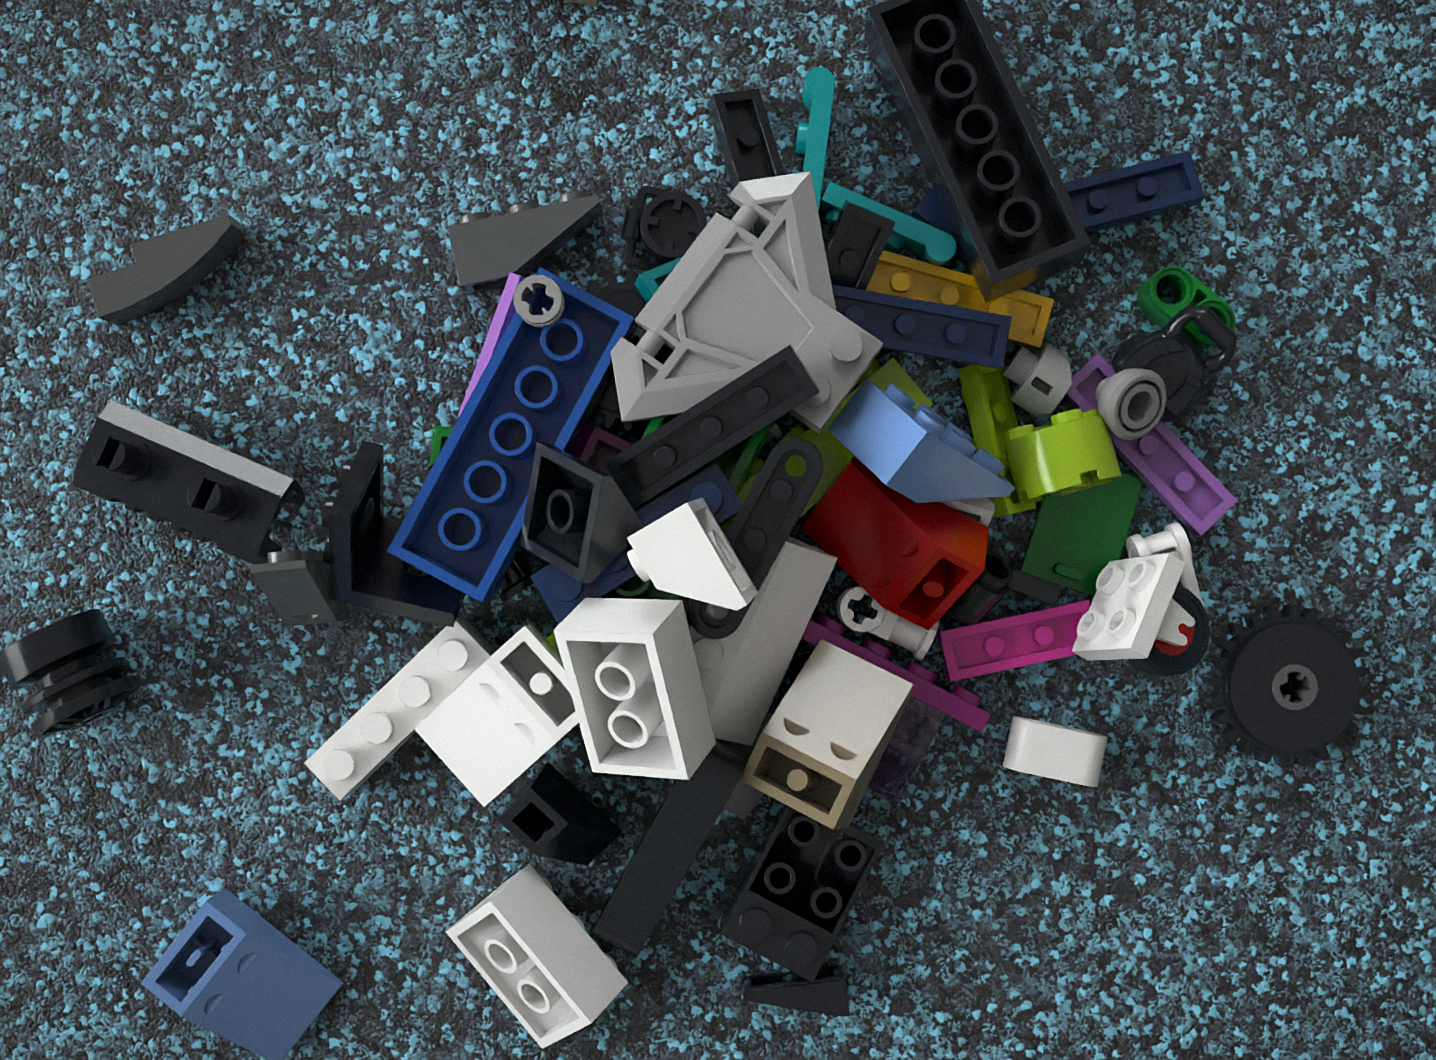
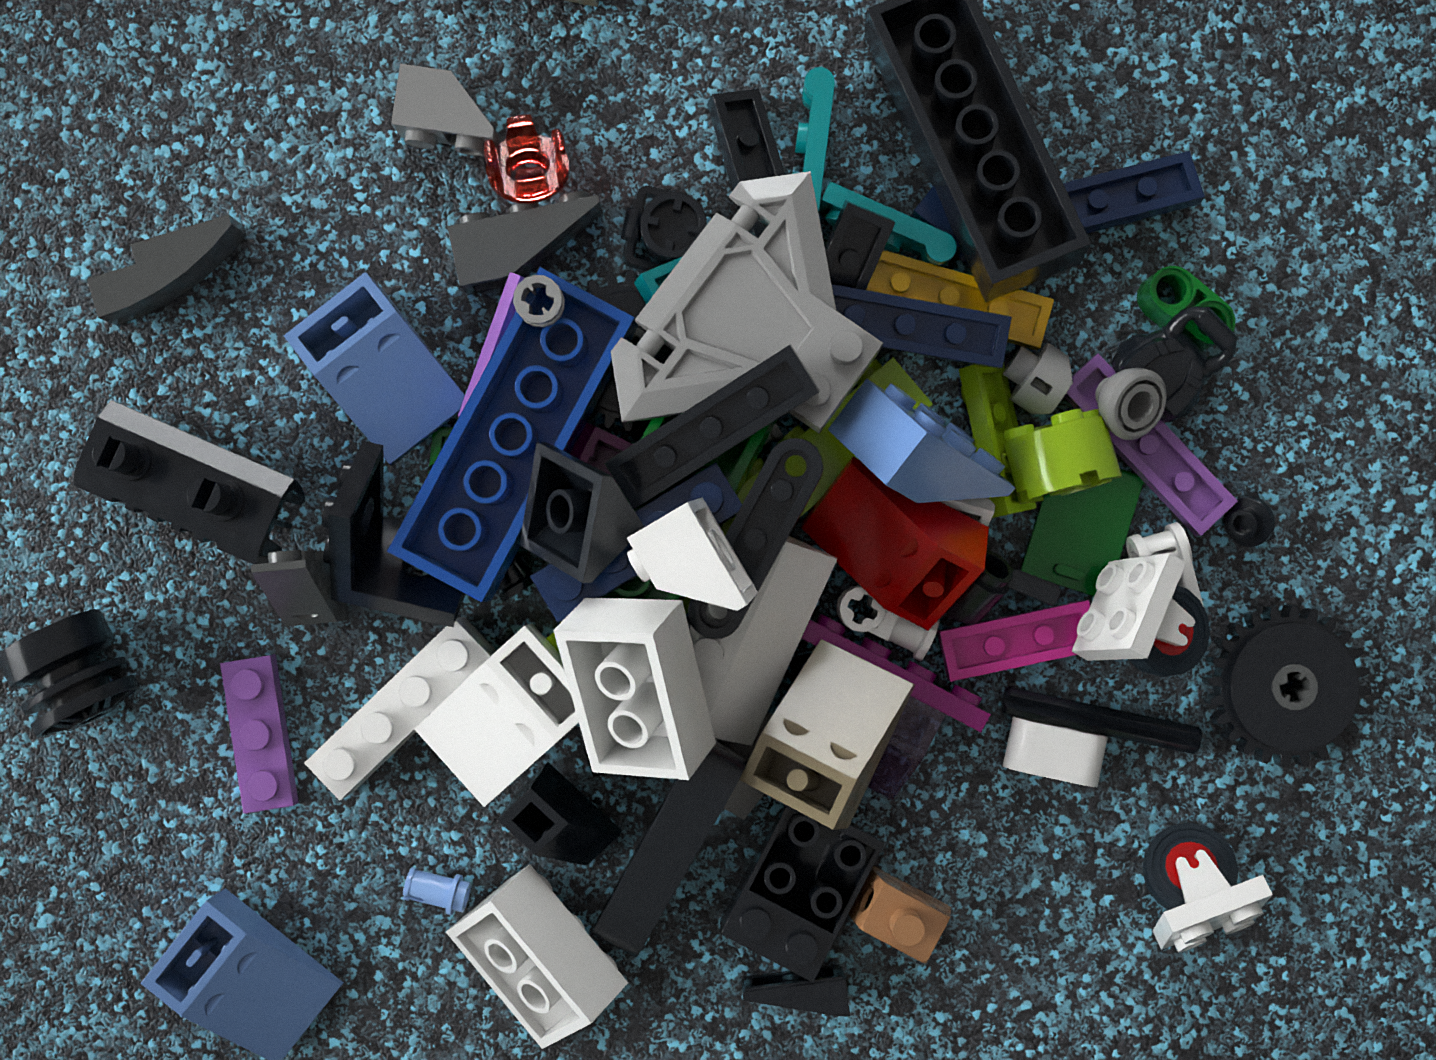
none -> medium lavender plate [220,654,299,814]
none -> medium blue slope [283,272,465,466]
none -> light grey slope [391,64,501,156]
none -> light blue pin [403,867,471,915]
none -> clear red piece [484,114,570,204]
none -> medium nougat torso [848,865,951,964]
none -> black axle [1001,687,1202,754]
none -> plate [1142,823,1273,953]
none -> black plate [1224,490,1276,547]

